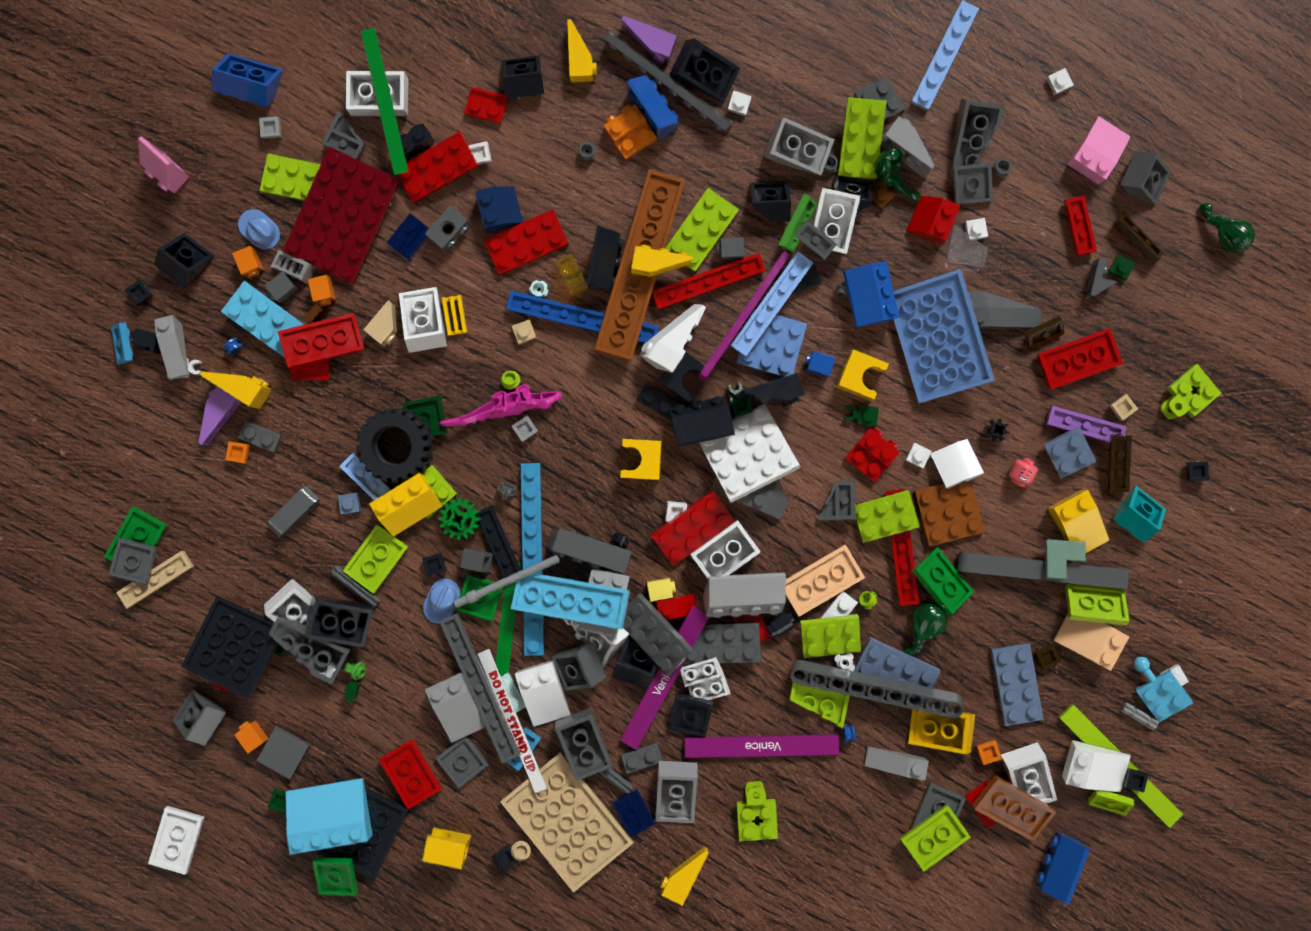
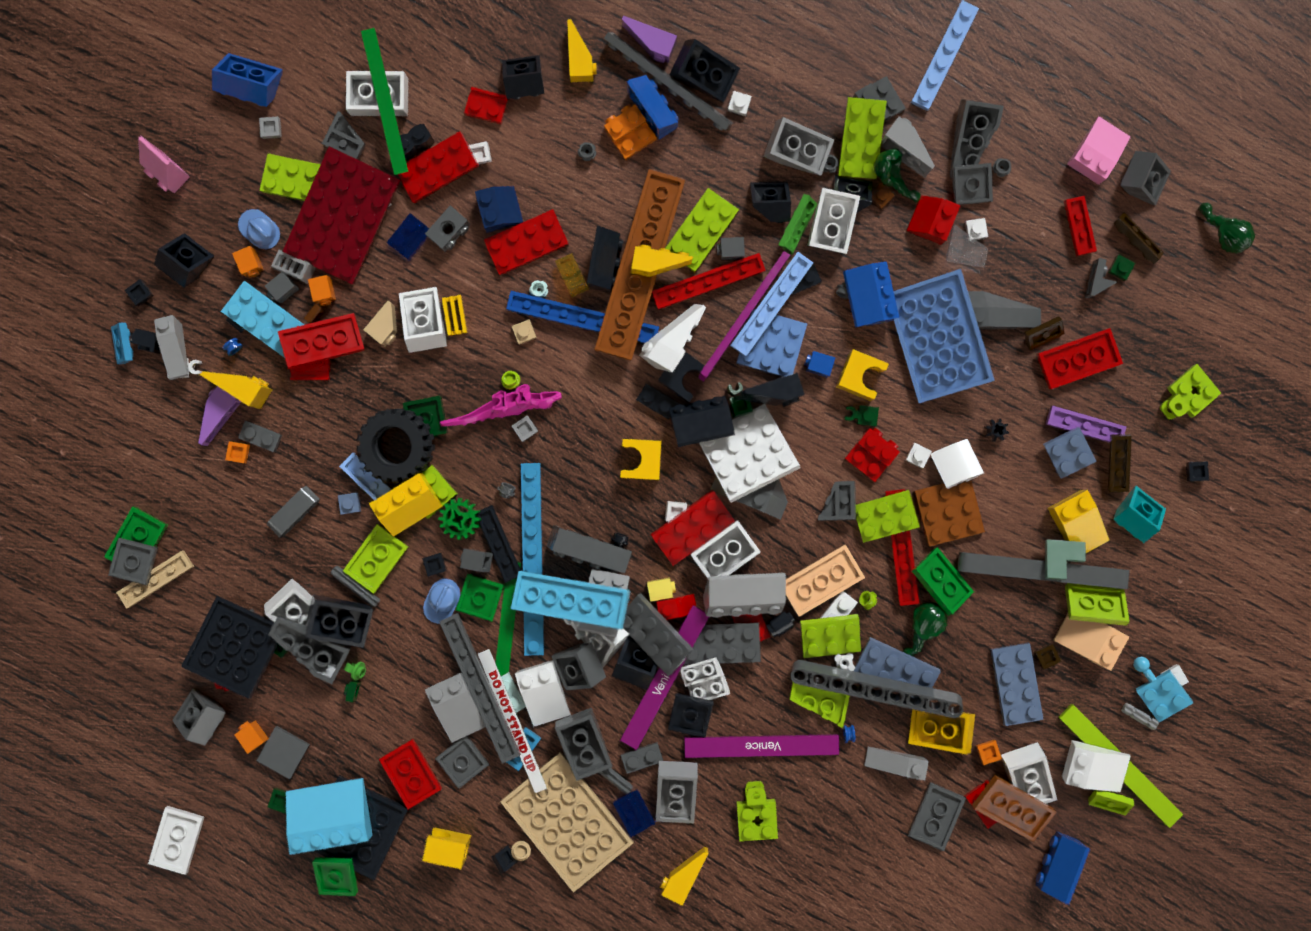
light grey bar [454,555,560,608] -> none
dark grey plate [794,220,837,260] -> none
lime plate [900,804,971,871] -> none
coral head [1009,457,1038,487] -> none
white plate [1046,68,1074,95] -> none
tan plate [1109,394,1138,421] -> none
black plate [1123,767,1149,793] -> none

